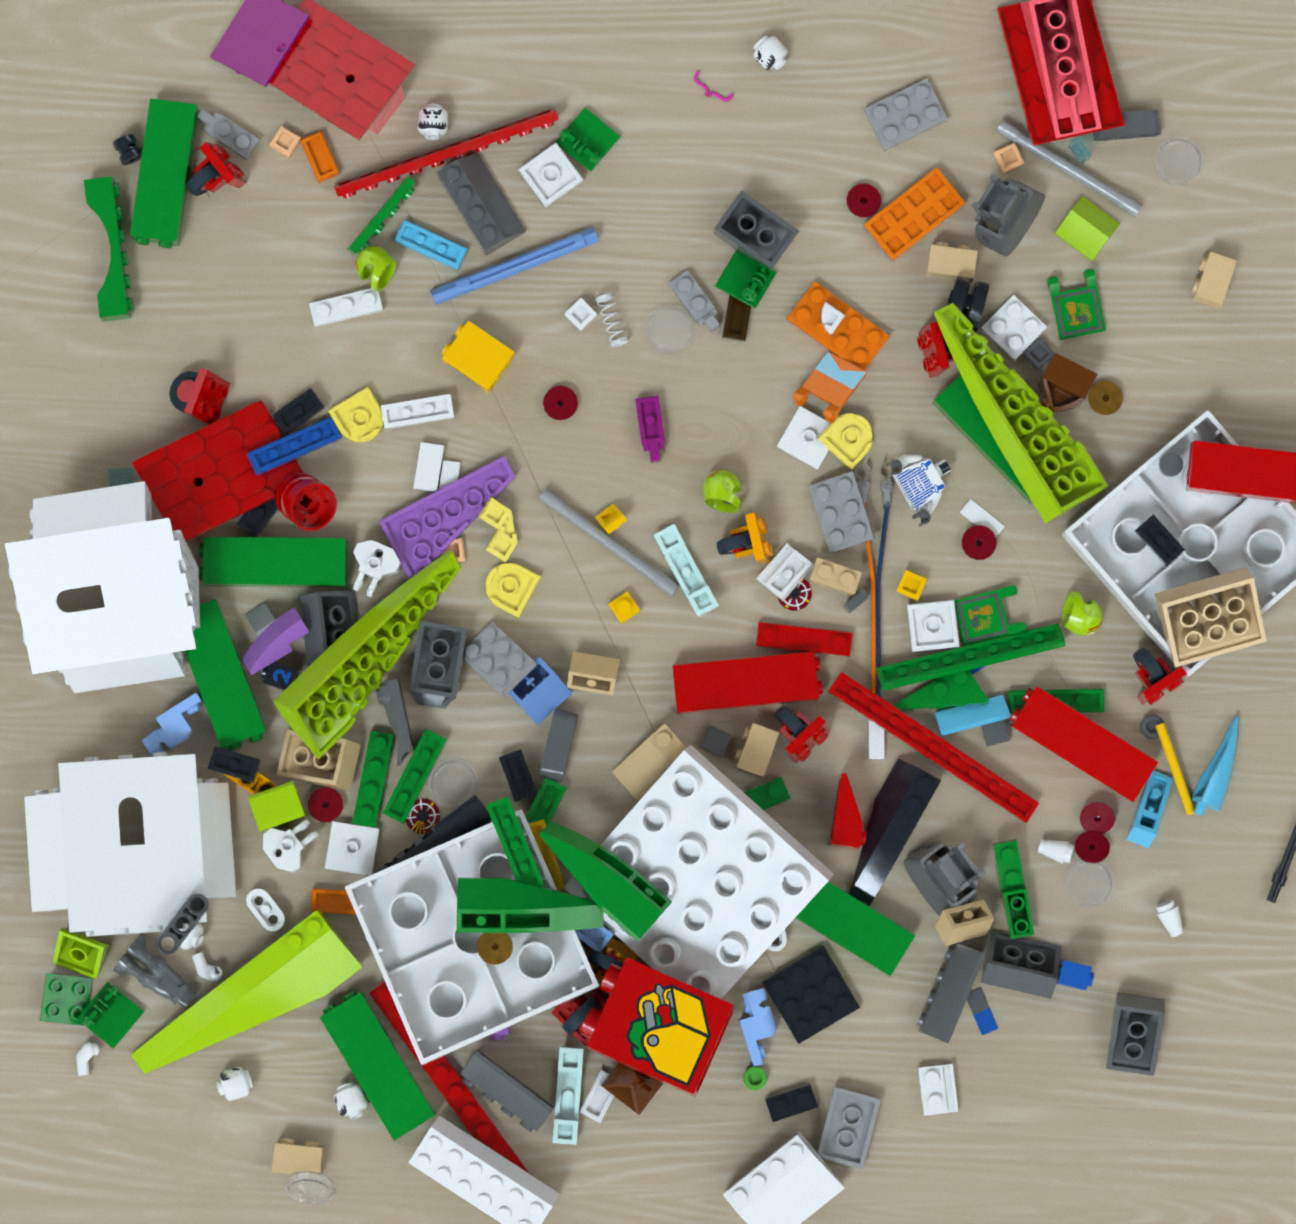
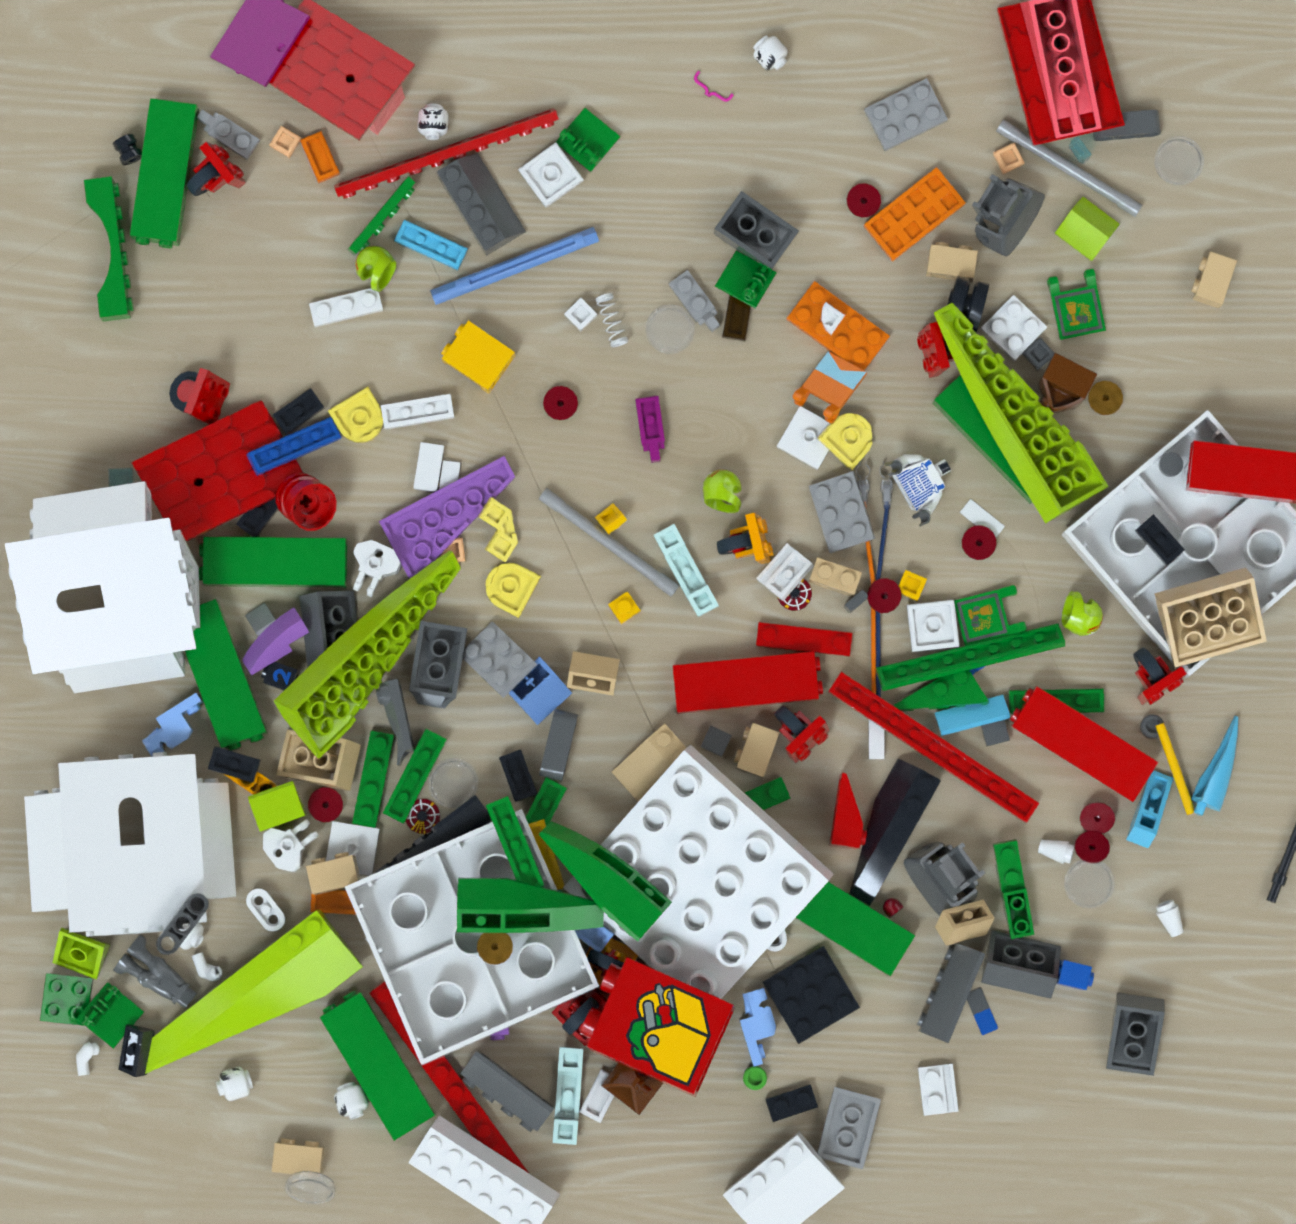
none -> black slope [118,1024,155,1077]
none -> tan brick [306,852,361,895]
none -> dark red piece [867,578,902,613]
none -> dark red hinge [883,898,904,918]

